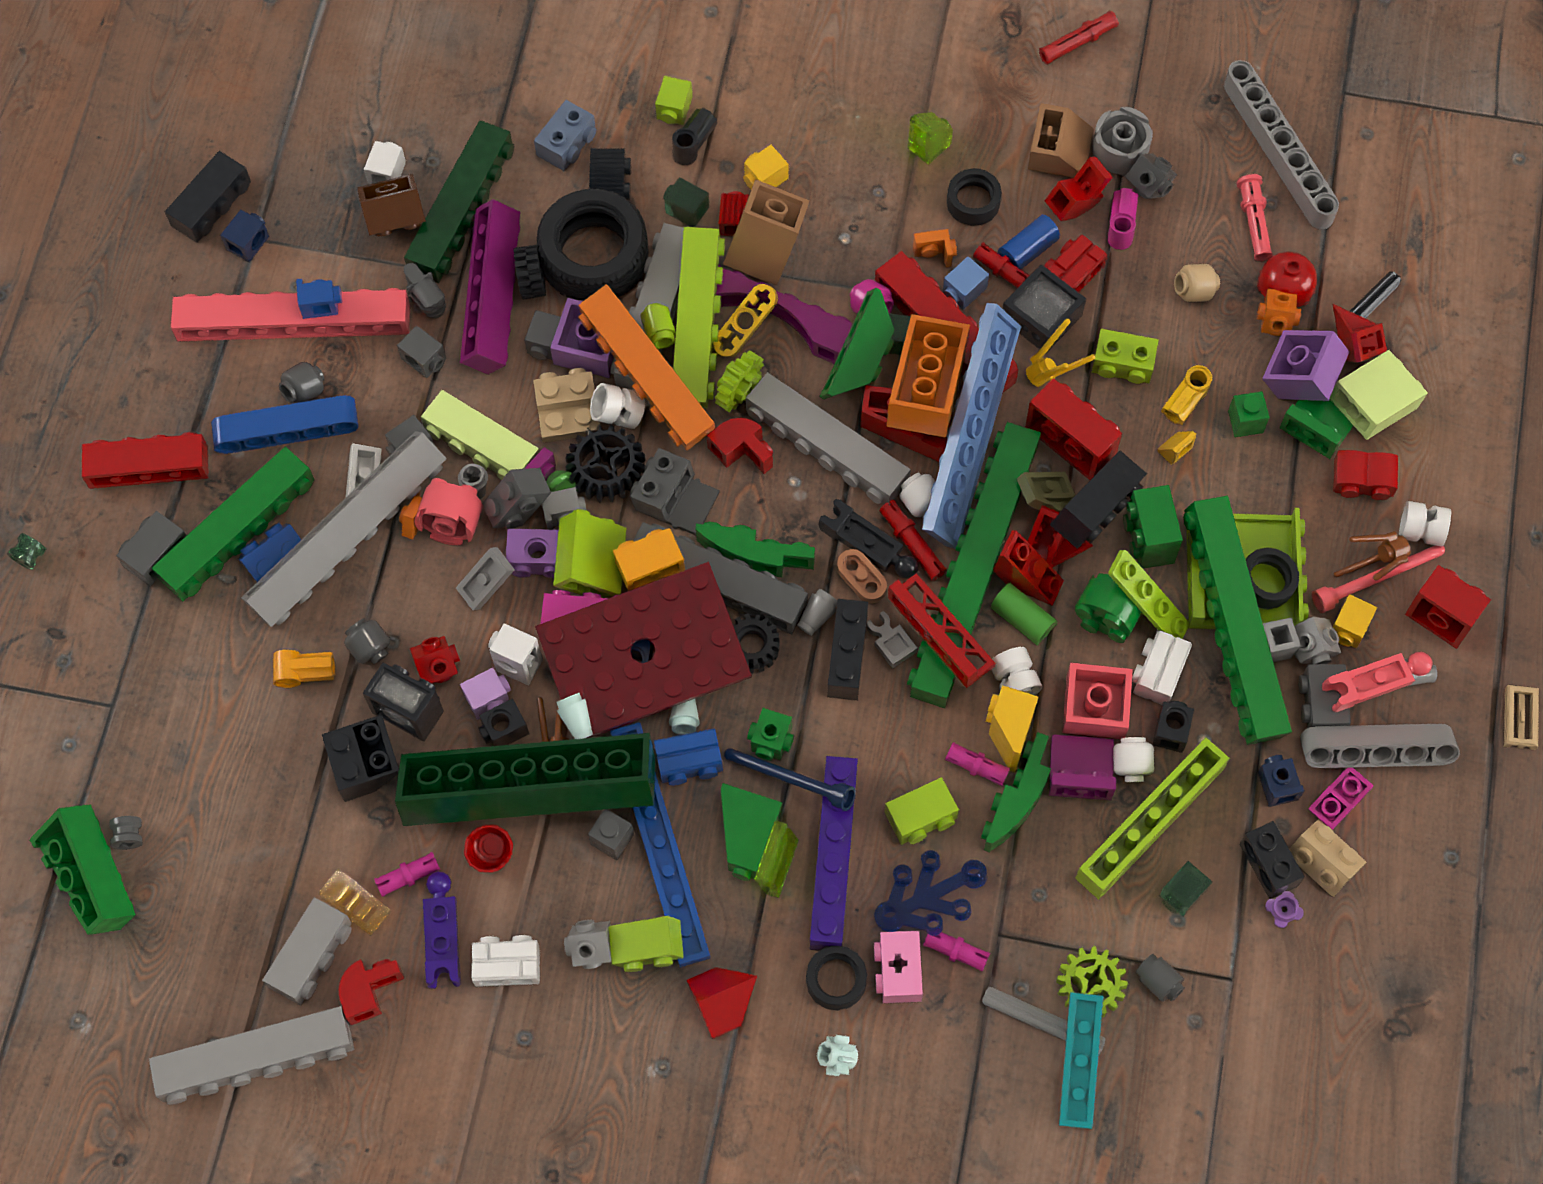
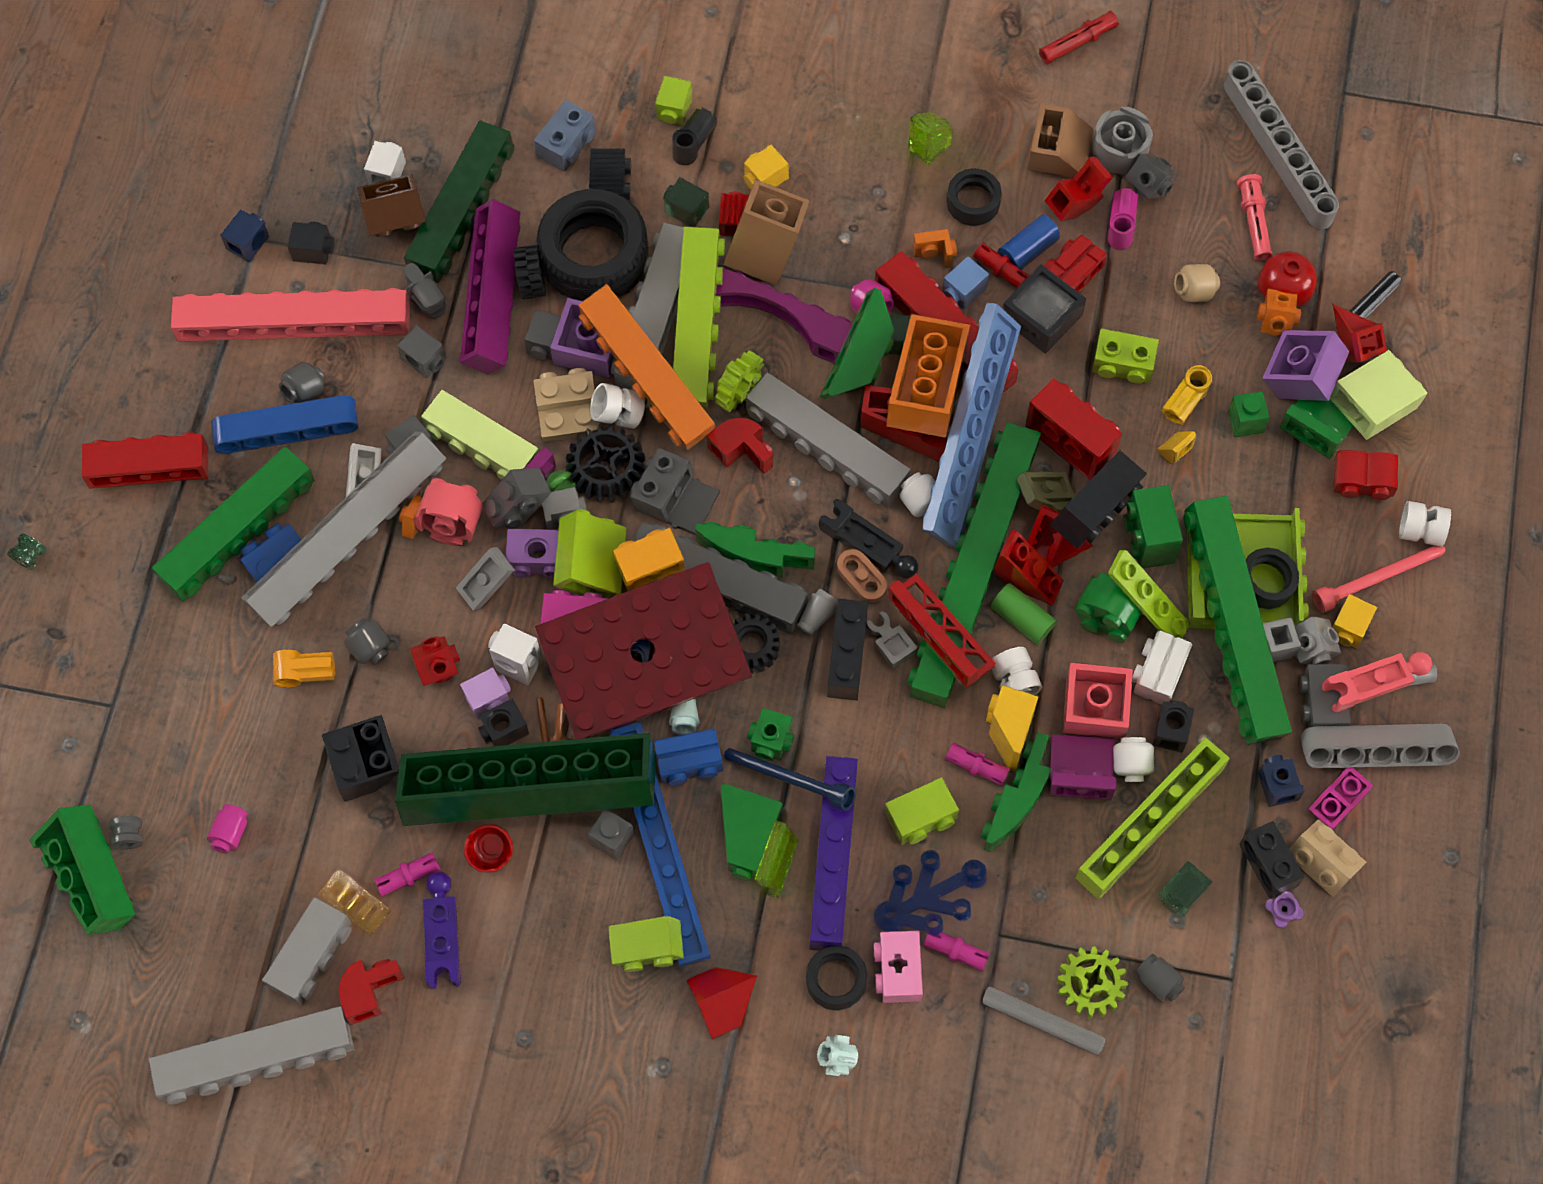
dark grey brick [116,511,187,587] -> none
black brick [165,150,251,243] -> none
blue brick [296,279,342,319] -> none
black piece [363,662,444,742] -> none
light grey cone [458,464,488,499] -> none
white brick [472,935,540,987] -> none
light aqua cone [556,693,593,739] -> none
light grey brick [564,919,611,969] -> none
lime brick [640,303,676,349] -> none
yellow beam [713,284,778,357] -> none
red pin [879,499,947,582] -> none
yellow plant [1026,319,1095,387] -> none
teal plate [1059,992,1103,1129] -> none
dark orange plant [1334,531,1411,581] -> none
red brick [1405,565,1492,649] -> none
tan tile [1504,685,1539,750] -> none
none -> dark pink brick [207,804,248,854]
none -> black brick [288,222,334,264]

